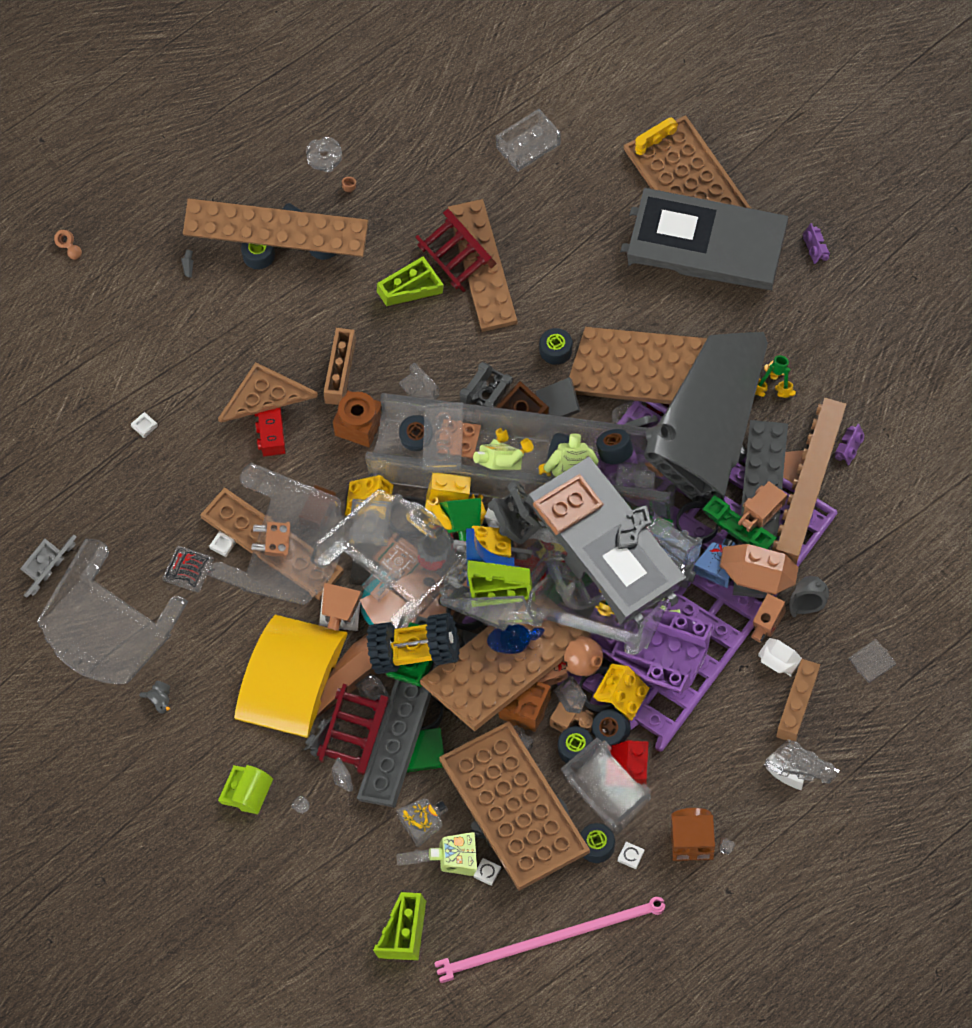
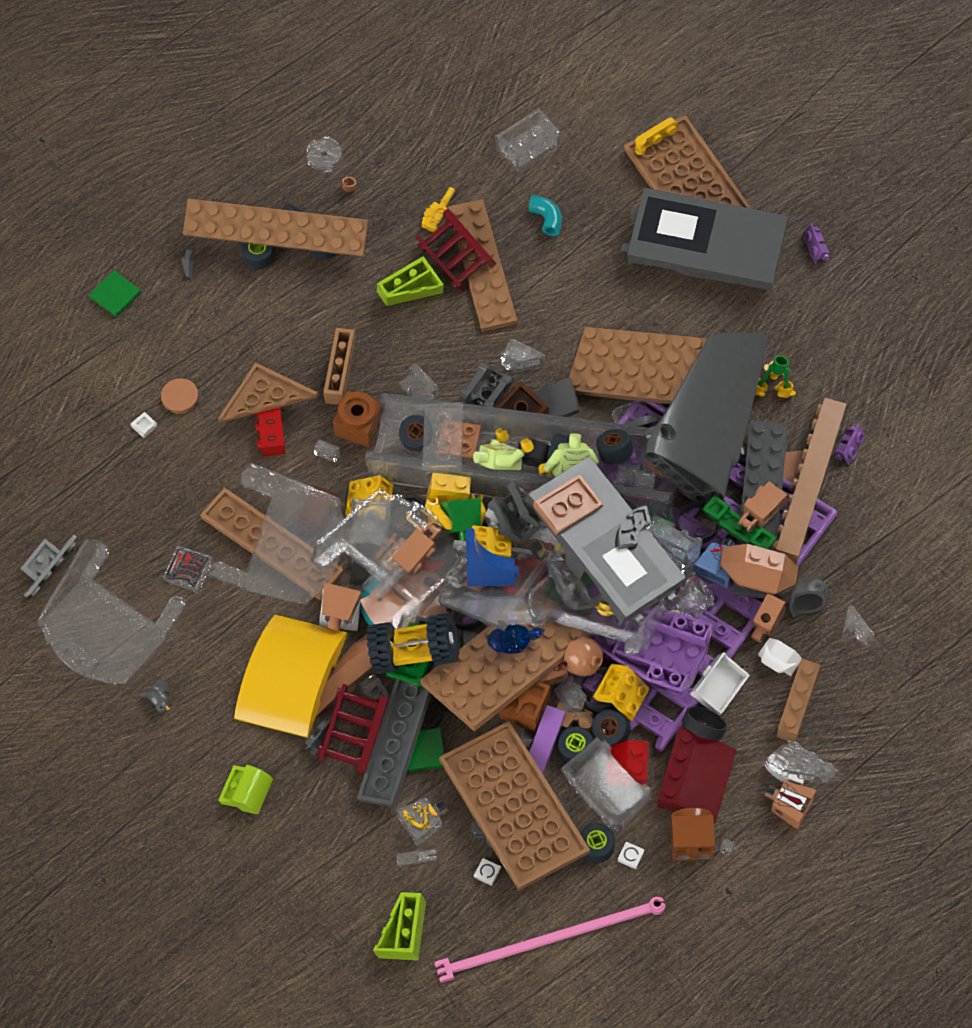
nougat plate [54,230,82,260] -> none
white tile [209,531,236,557] -> none
nougat piece [251,522,290,559] -> none
clear hinge [292,795,309,813] -> none
clear slope [331,757,353,792] -> none
yellowish green torso [429,832,477,876] -> none
lime wedge [467,560,533,606] -> none
black wheel [539,328,573,365] -> none
clear piece [849,639,896,683] -> none
none -> green tile [89,271,141,318]
none -> nougat tile [161,378,199,414]
none -> clear piece [314,439,341,462]
none -> nougat brick [391,521,442,576]
none -> yellow piece [422,187,455,232]
none -> clear slope [501,339,545,372]
none -> black tyre [517,438,550,468]
none -> teal cylinder [529,195,562,236]
none -> medium lavender tile [529,705,566,775]
none -> dark red slope [657,726,737,823]
none -> clear piece [675,576,714,619]
none -> black tyre [682,706,727,740]
none -> white container [690,652,750,715]
none -> nougat torso [764,781,816,829]
none -> clear slope [842,604,875,646]

